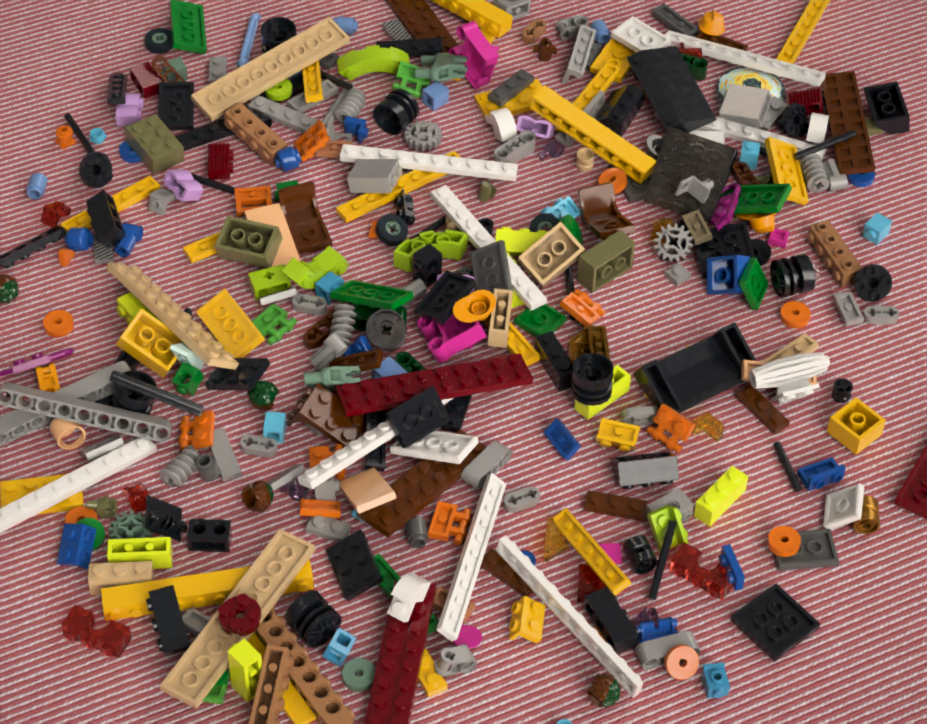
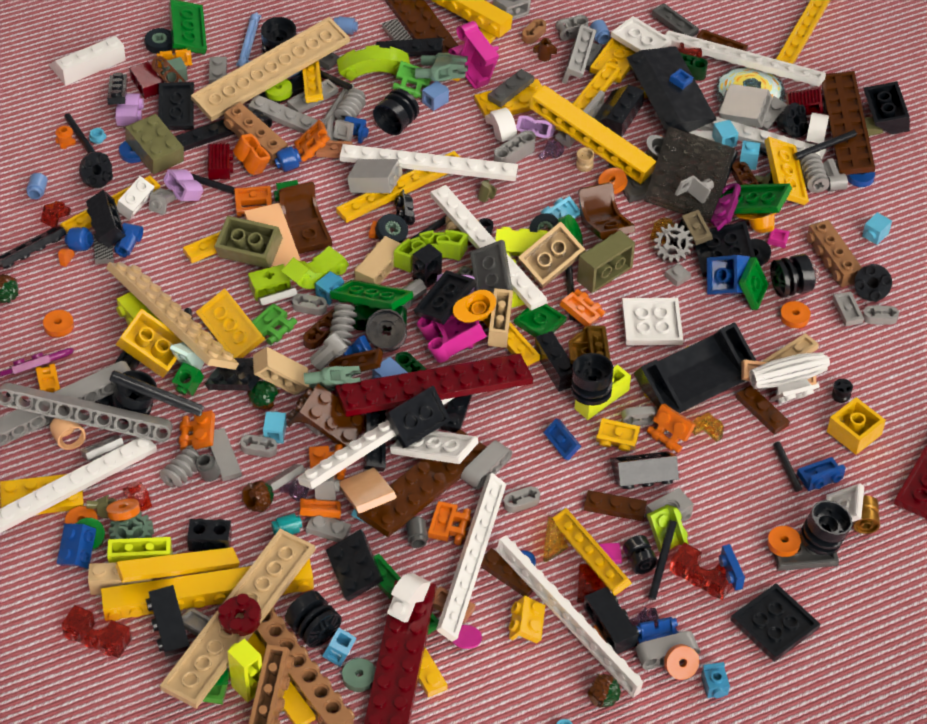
black hinge [145,495,188,542] -> none
light grey gear [404,119,442,152] -> none
light grey piece [434,644,477,677] -> none
neon yellow brick [694,466,748,527] -> none
light orange piece [698,10,725,36] -> none
none -> white slope [49,36,126,86]
none -> orange piece [106,499,140,521]
none -> yellow tile [115,547,240,582]
none -> white brick [117,176,155,220]
none -> light orange hinge [157,49,192,68]
none -> orange brick [233,134,271,175]
none -> tan brick [253,347,309,395]
none -> teal brick [271,513,303,535]
none -> light grey plate [333,119,354,141]
none -> tan brick [354,236,401,285]
none -> white plate [622,298,683,345]
none -> blue tile [669,69,694,90]
none -> medium azure brick [712,120,739,150]
none -> black wheel [800,500,853,556]

